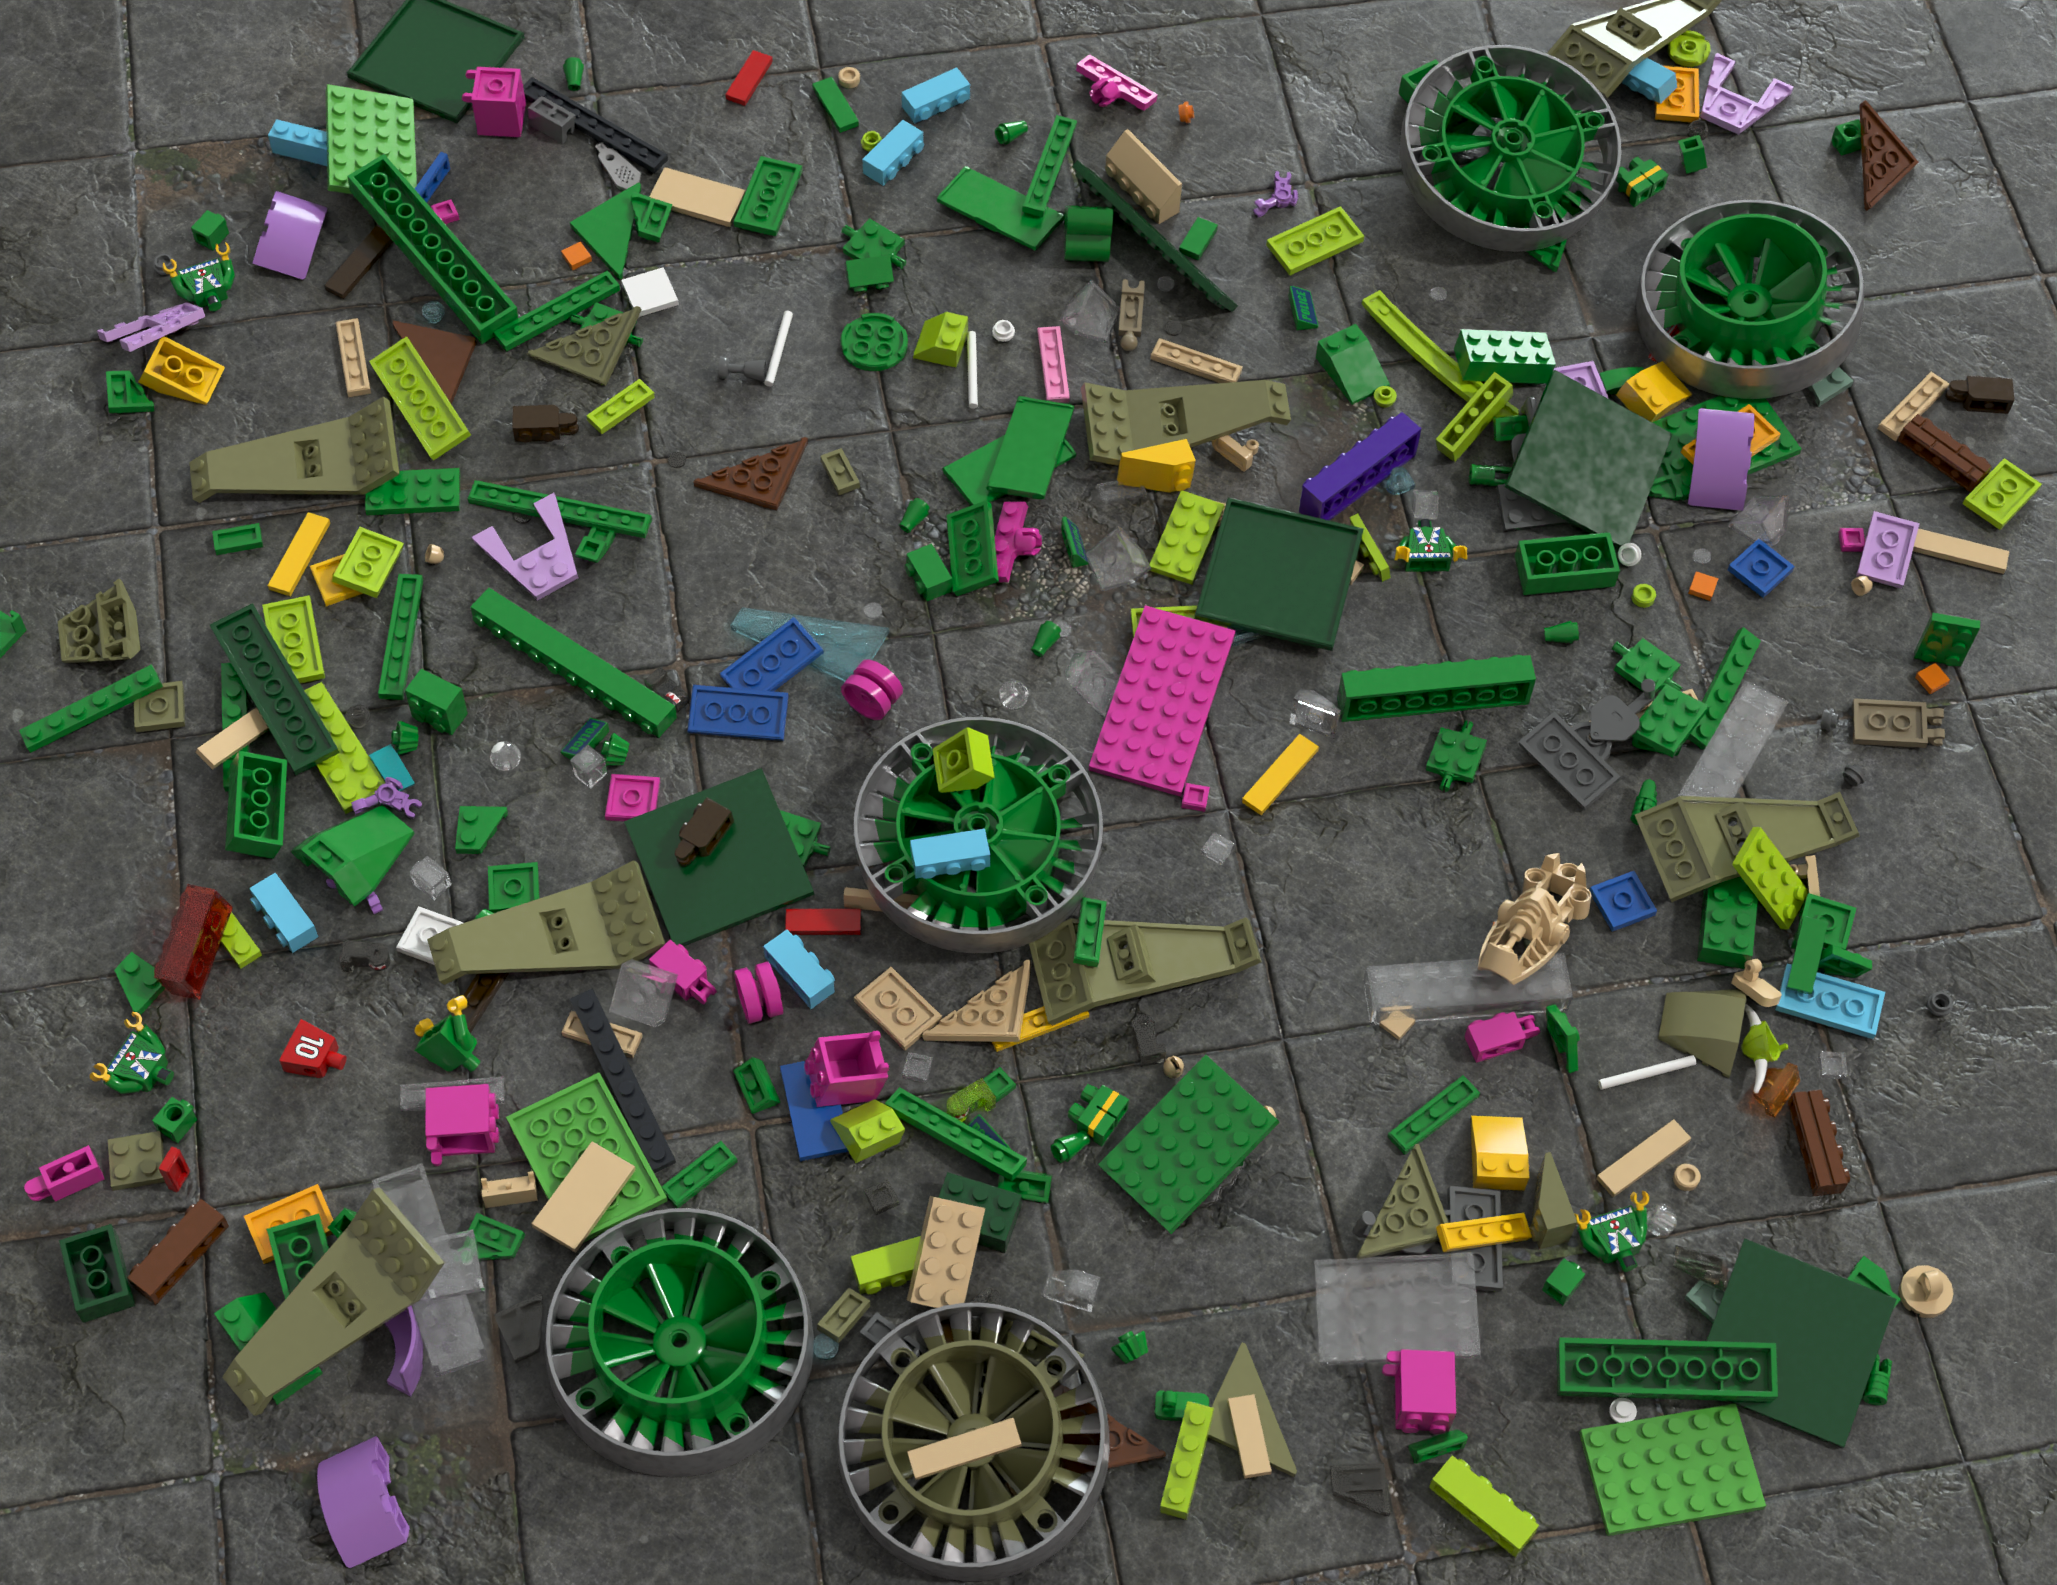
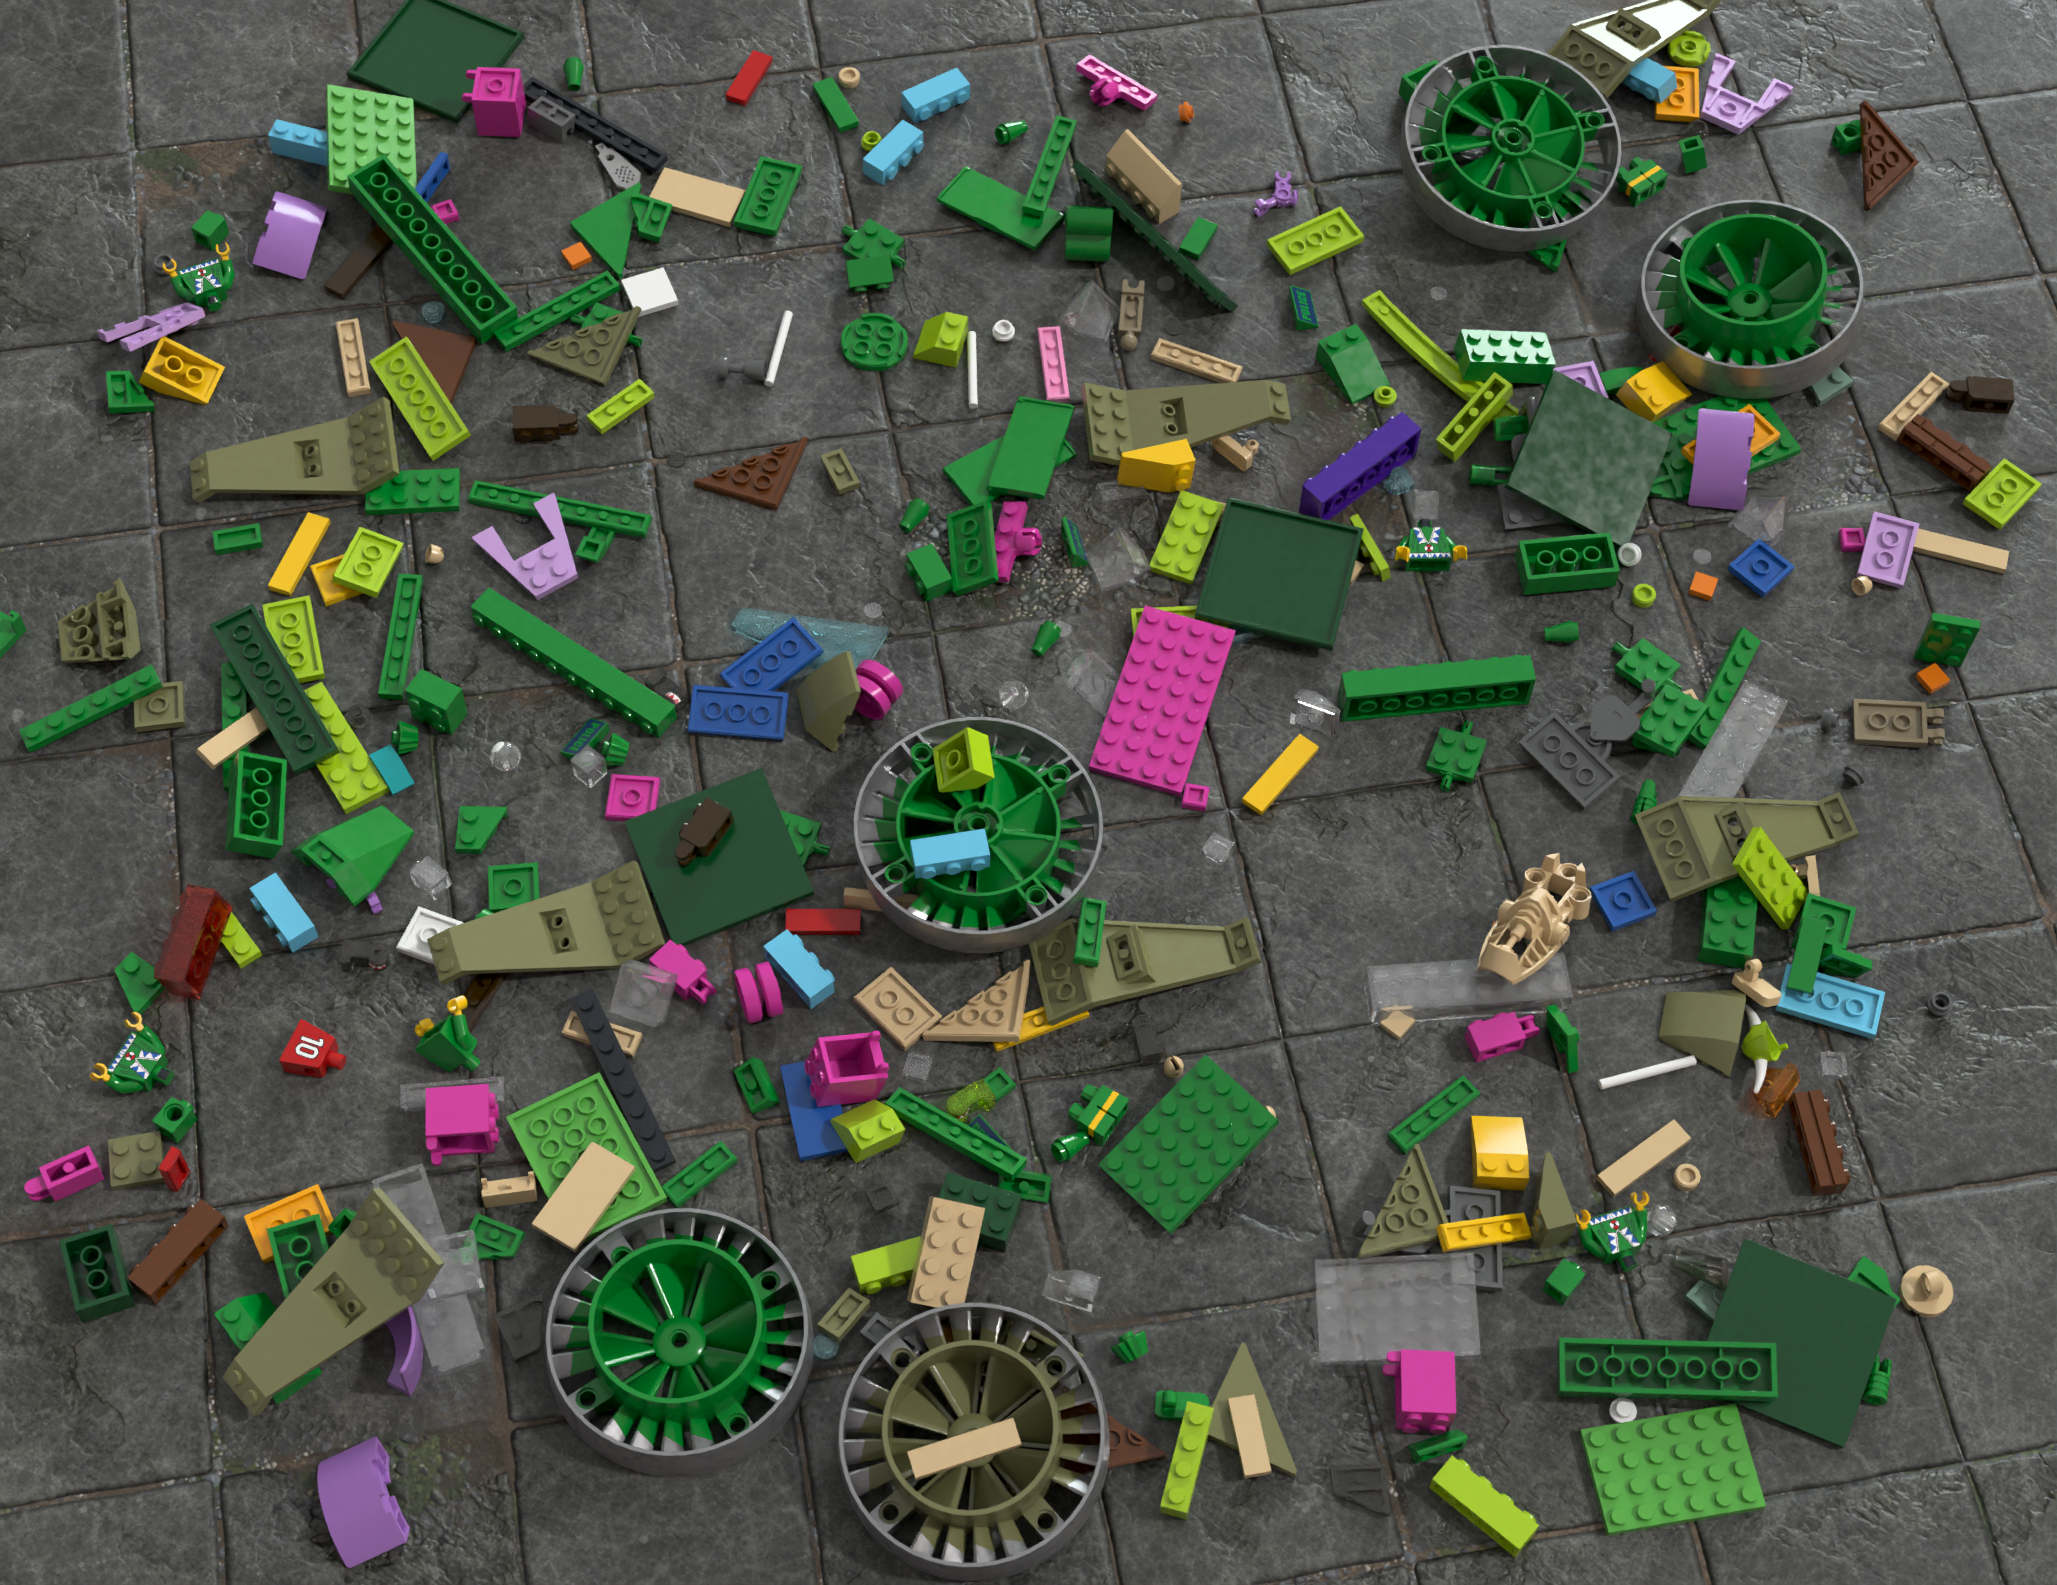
medium lavender piece [351,777,422,819] -> none
none -> olive wedge [796,651,861,752]

